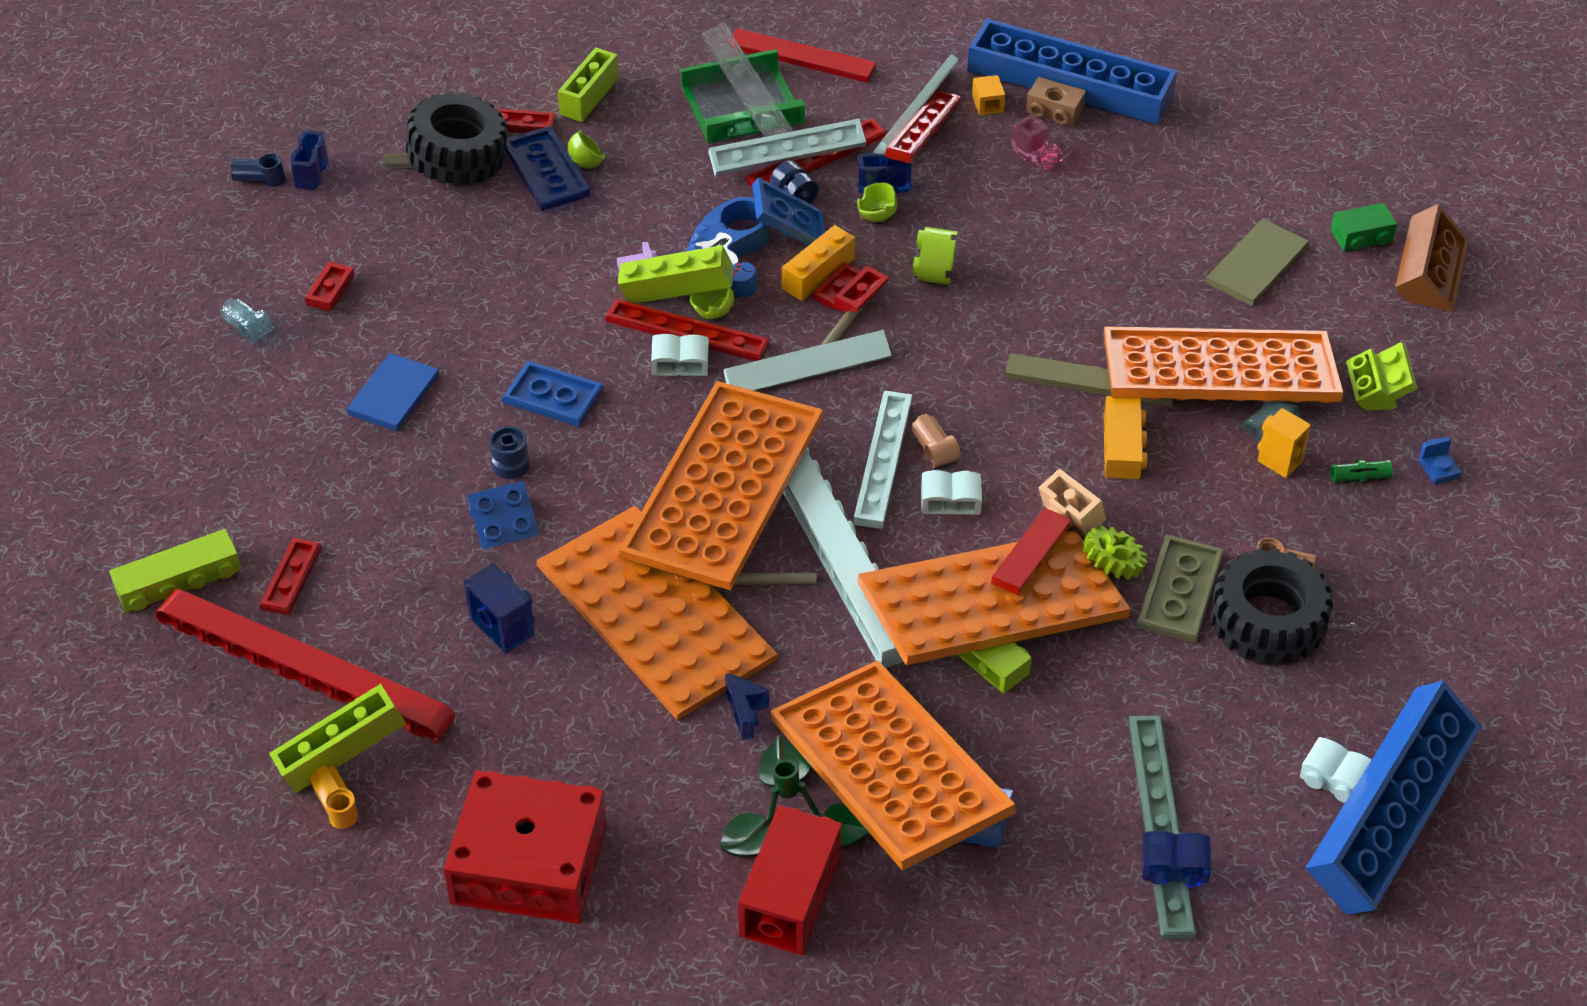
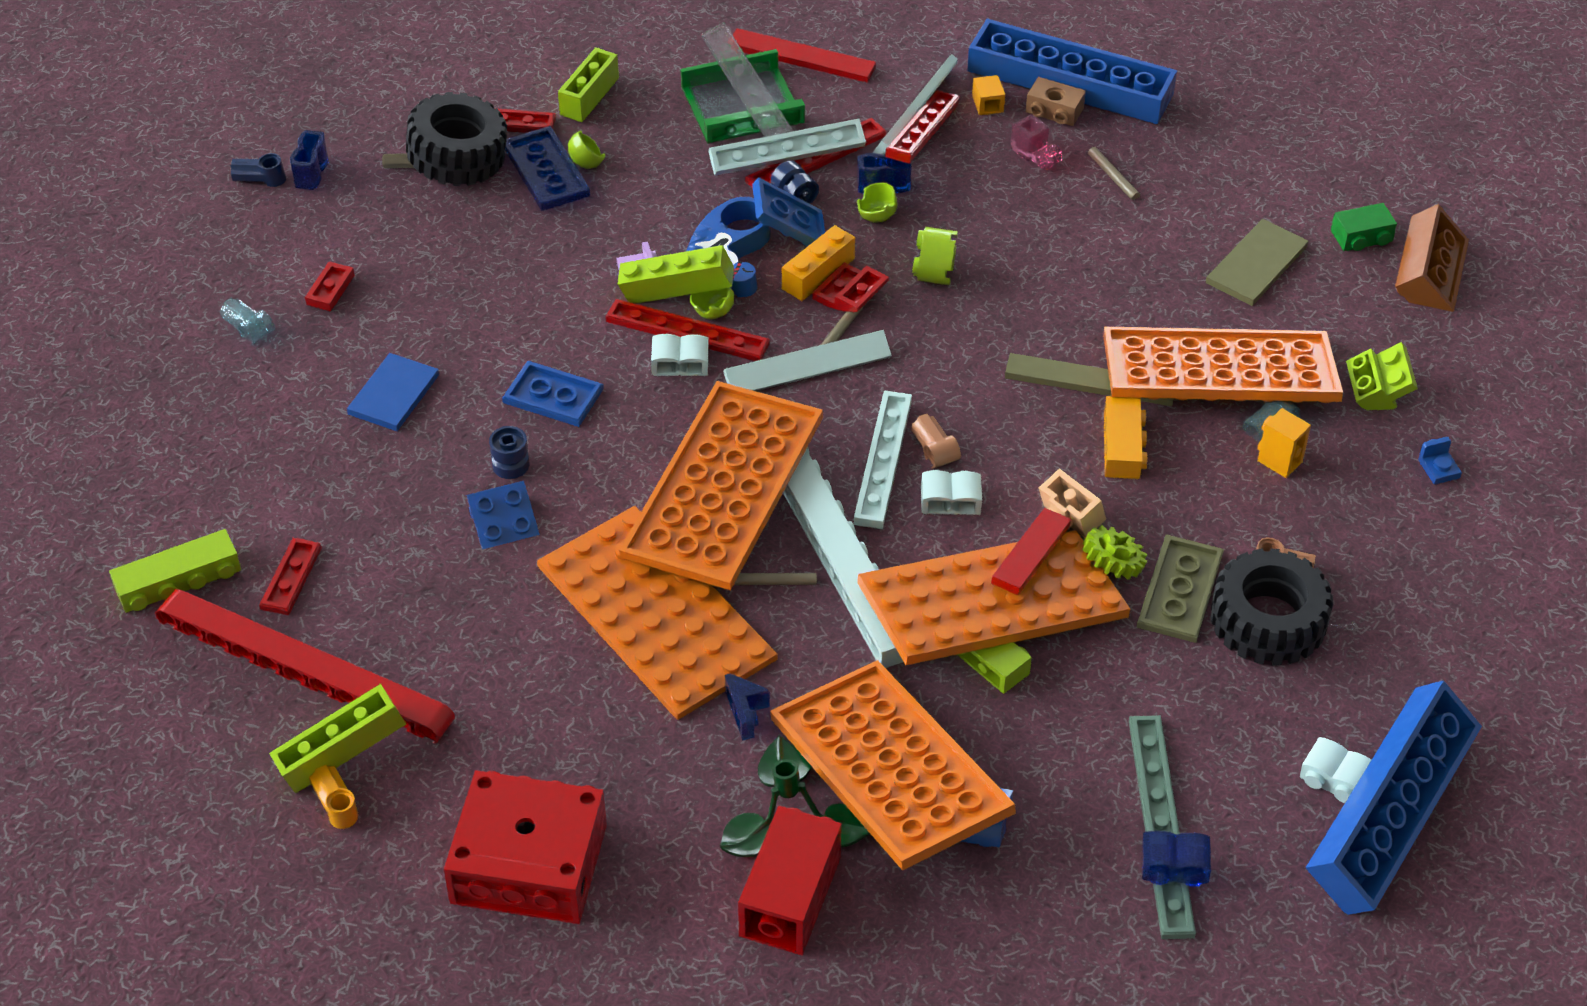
clear blue brick [464,562,535,654] -> none
green pin [1330,460,1393,483] -> none
none -> dark tan bar [1088,147,1140,200]

